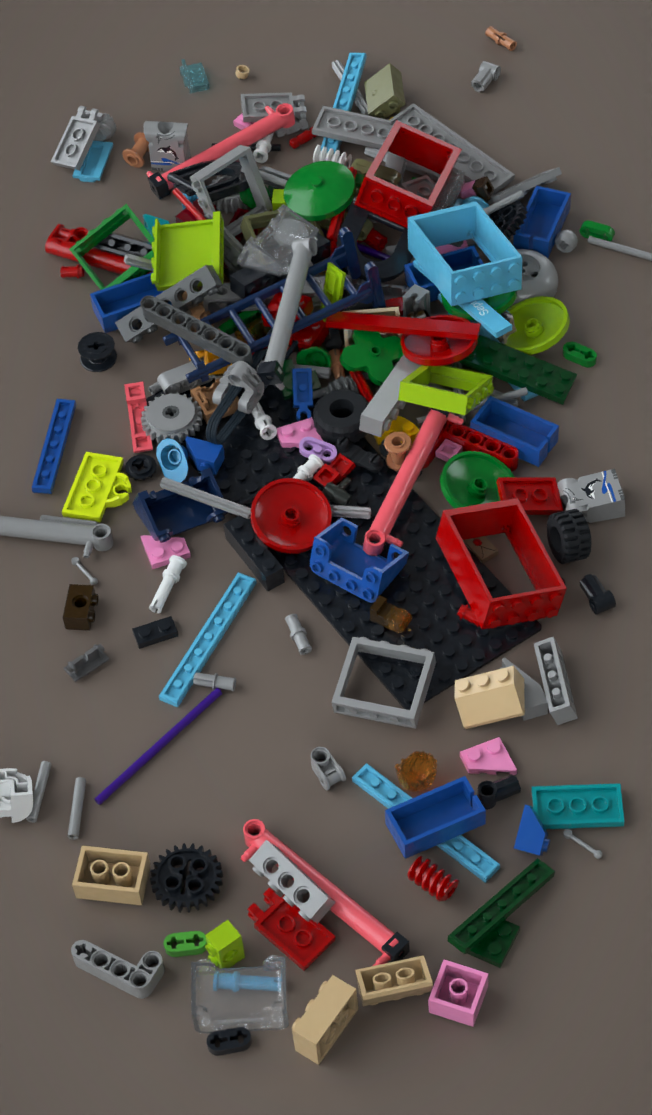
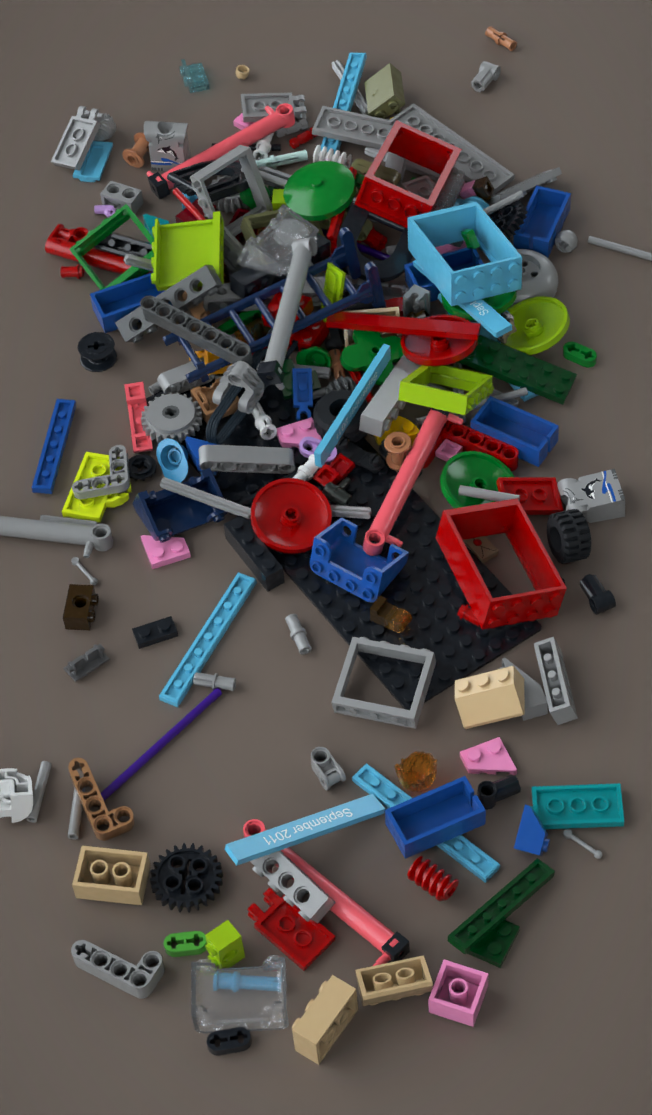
white pin [149,555,187,613] -> none
green beam [579,220,615,242] -> none
none -> medium nougat beam [68,758,135,841]
none -> light grey beam [72,445,130,499]
none -> lavender arm [94,205,116,218]
none -> light grey brick [100,181,143,214]
none -> light grey beam [198,444,295,474]
none -> medium azure tile [225,794,385,866]
none -> light aqua pin [255,150,308,169]
none -> medium azure tile [314,344,391,468]
none -> light grey piece [458,485,520,501]
none -> green tile [461,229,480,249]

